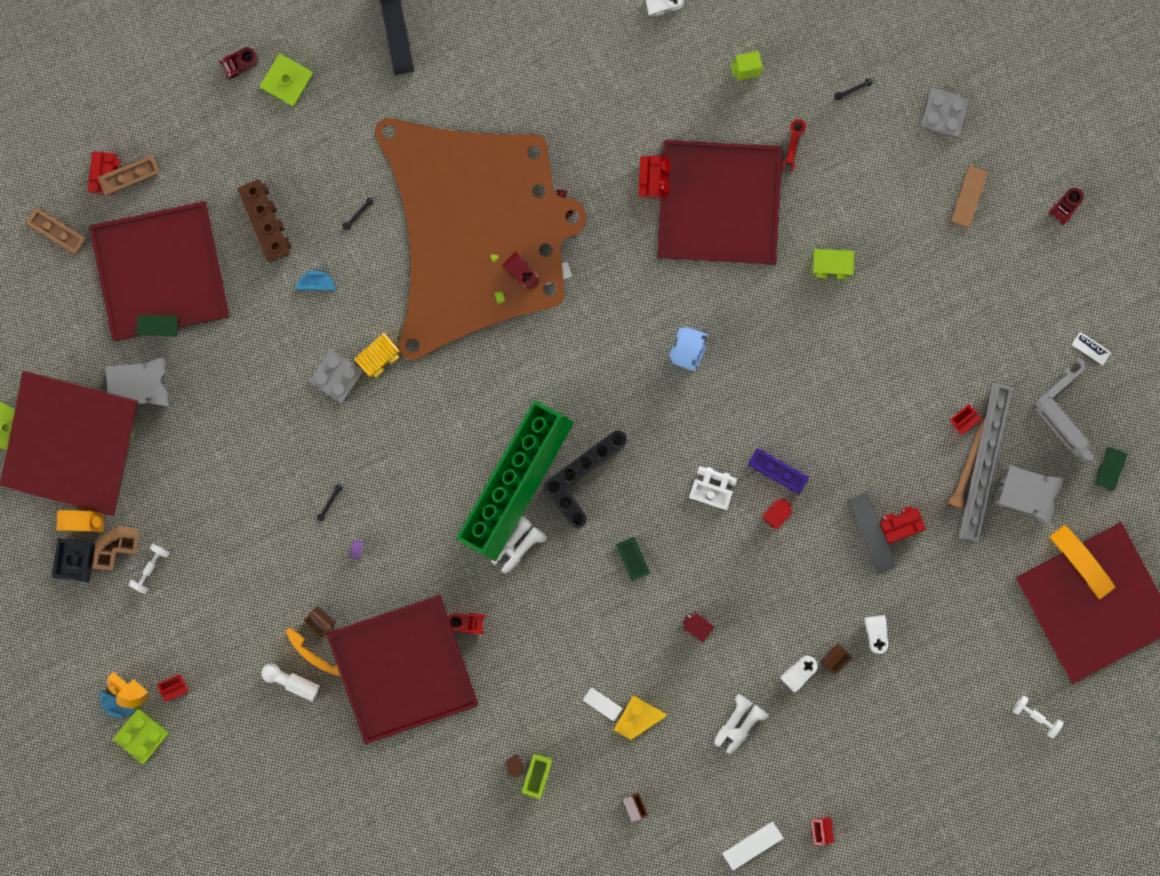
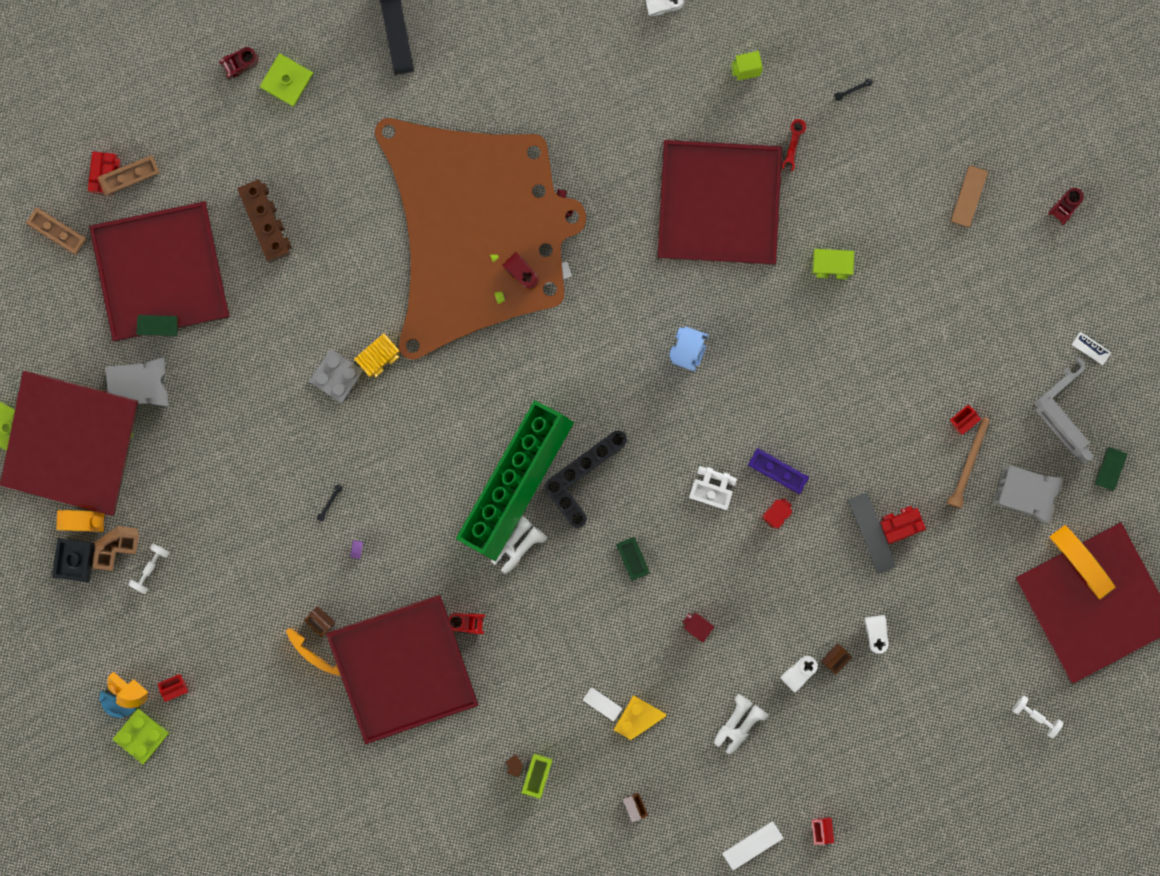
white piece [261,663,320,702] -> none
dark azure tile [296,270,336,291] -> none
black hinge [342,198,373,230] -> none
red brick [638,156,671,199] -> none
light grey plate [920,88,970,138] -> none
light grey tile [959,382,1013,542] -> none

